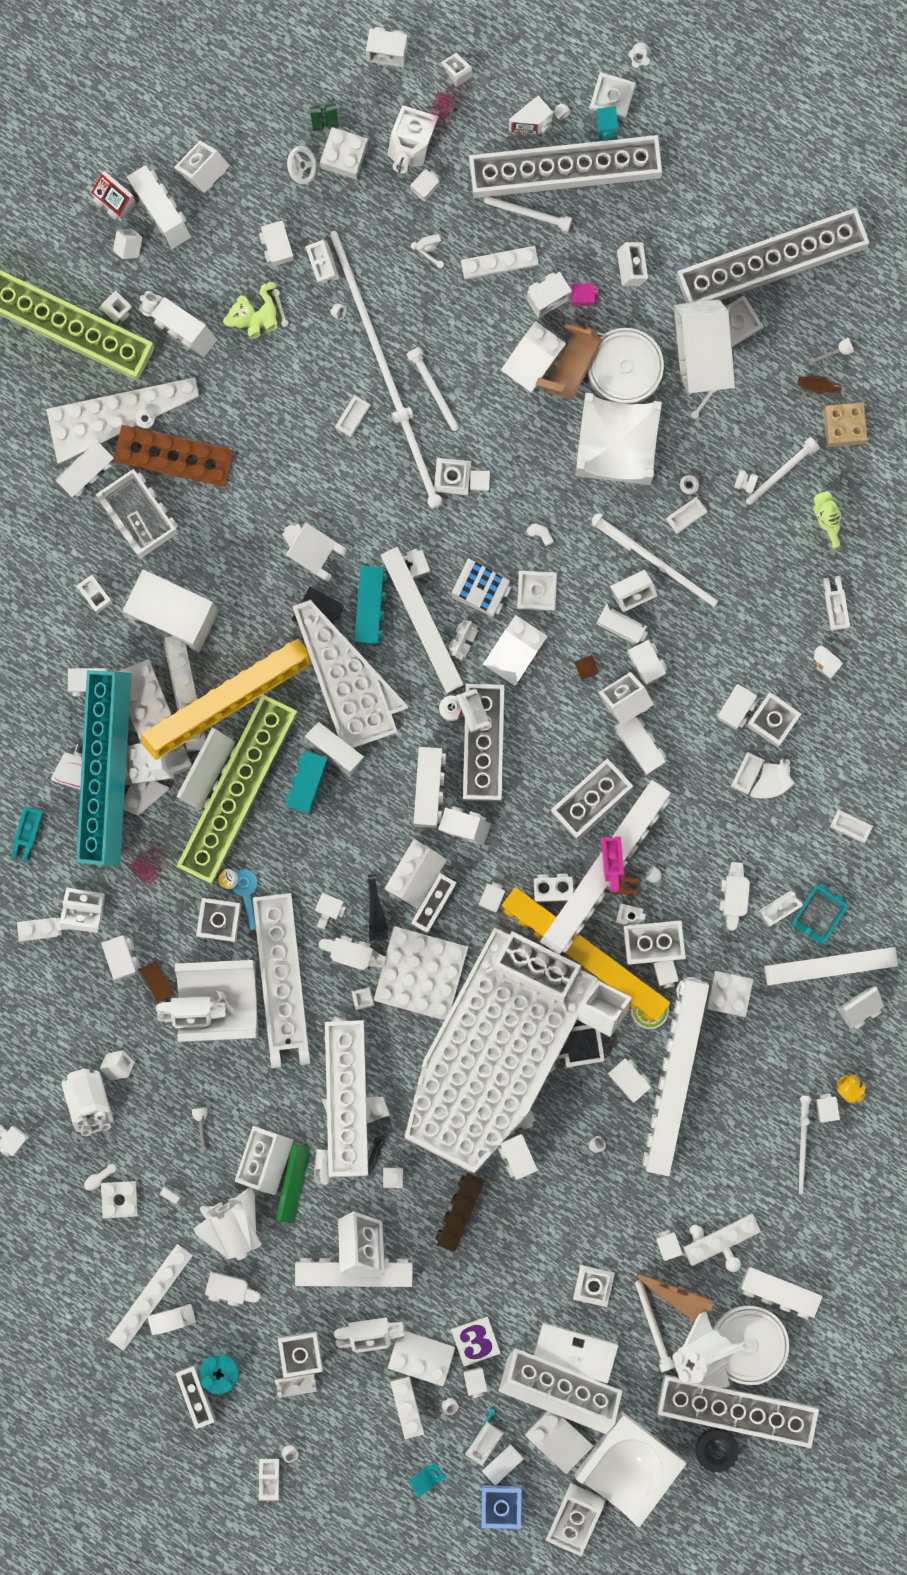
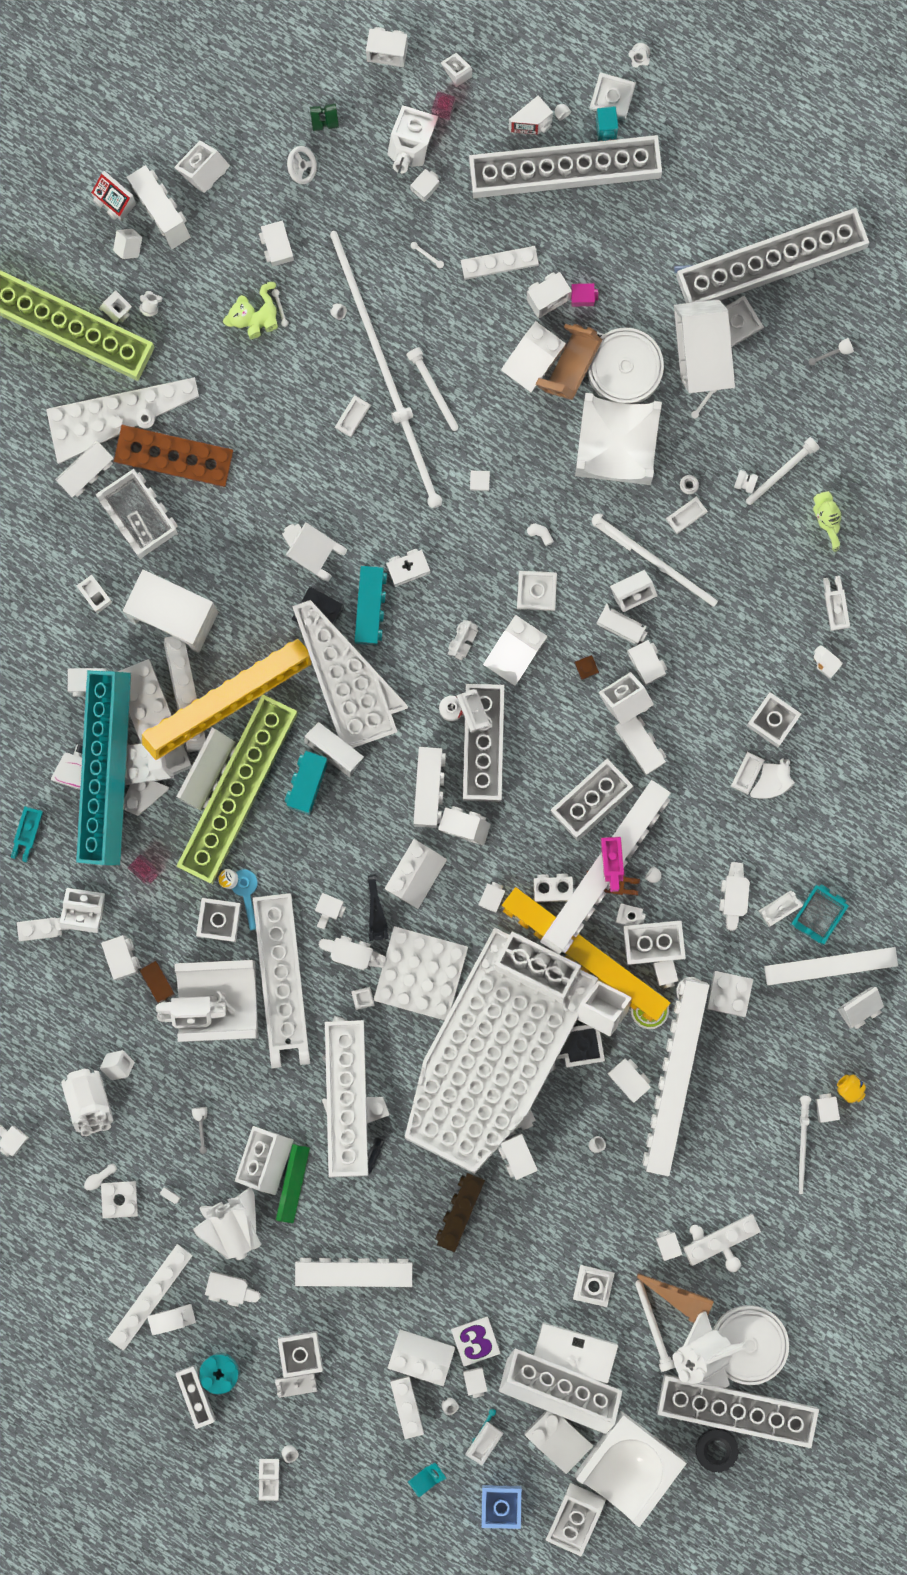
white wedge [151,297,217,358] -> none
white hinge [306,240,340,284] -> none
white hinge [314,1149,330,1186] -> none
white brick [320,127,368,180] -> none
white hinge [334,1317,404,1353] -> none
white slope [338,1211,385,1278] -> none
white tile [380,547,463,693] -> none
white brick [383,1168,403,1188] -> none
white brick [411,873,457,934] -> none
white plate [416,234,441,252] -> none
white piece [434,458,471,495] -> none
white slope [452,558,511,617] -> none
white tile [482,1444,524,1485] -> none
white piece [484,196,573,232] -> none
white brick [617,242,648,286] -> none
white brick [717,684,757,730] -> none
white brick [740,1266,822,1320] -> none
reddish brown piece [797,376,842,394] -> none
tan brick [823,403,867,447] -> none
white tile [830,810,873,844] -> none

